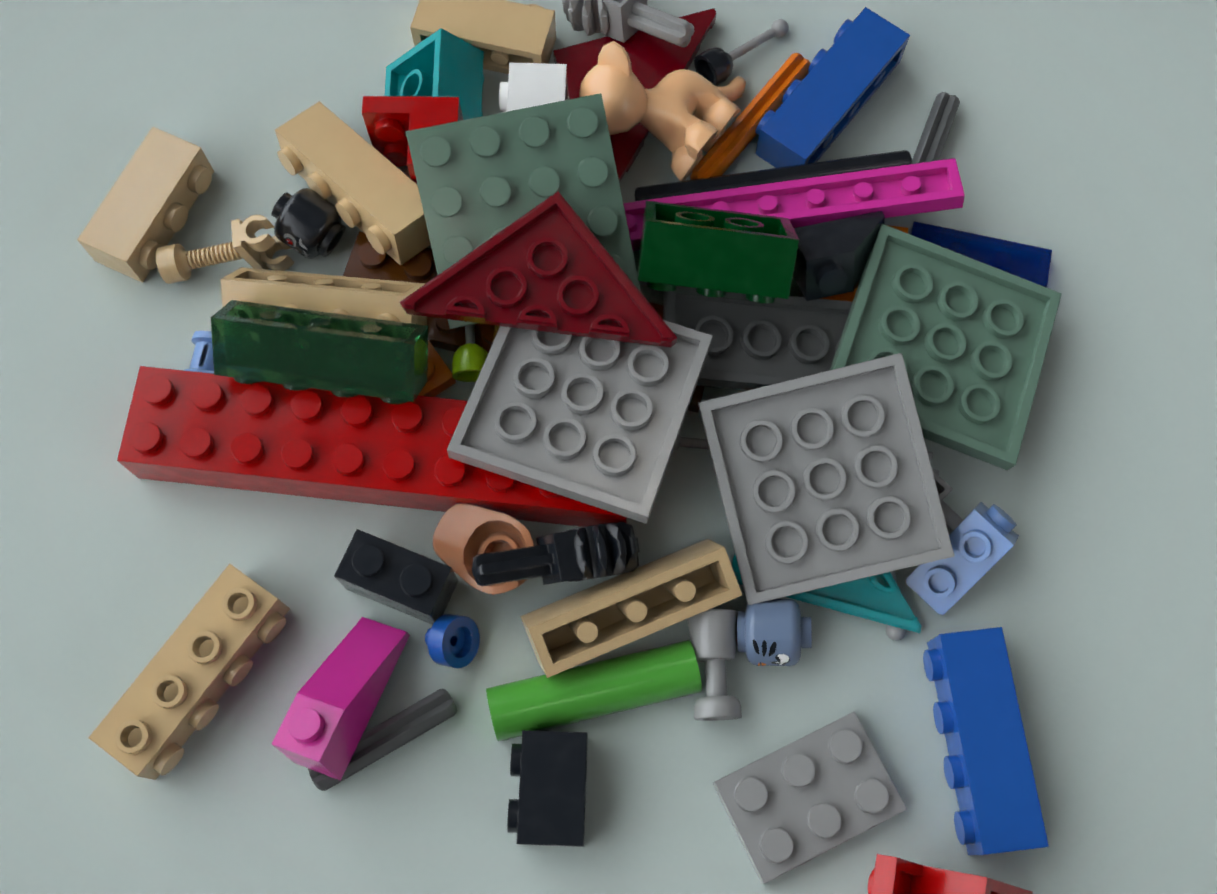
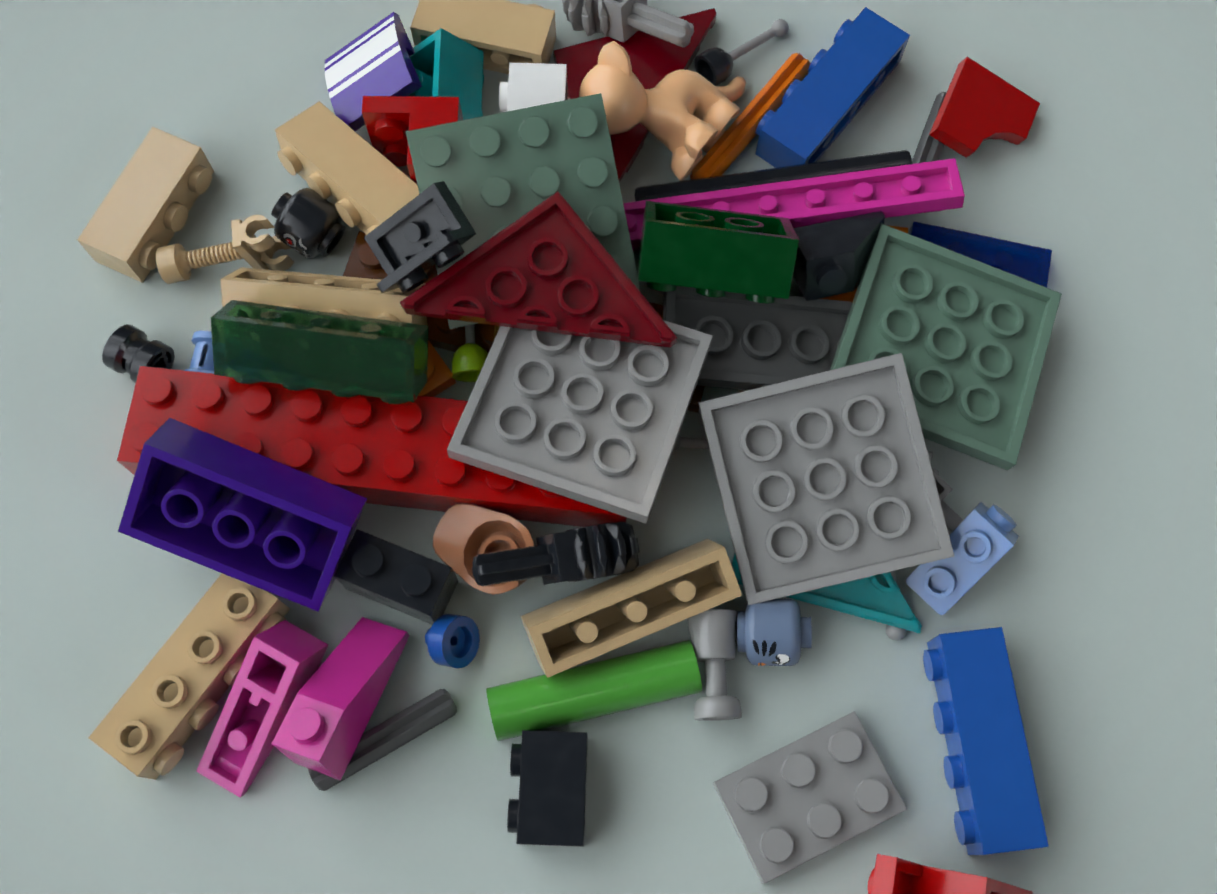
none -> black wheel [102,324,175,383]
none -> dark purple brick [118,418,367,612]
none -> dark pink slope [196,620,329,798]
none -> slope [324,12,422,131]
none -> black bracket [364,181,476,294]
none -> red tile [929,56,1040,158]

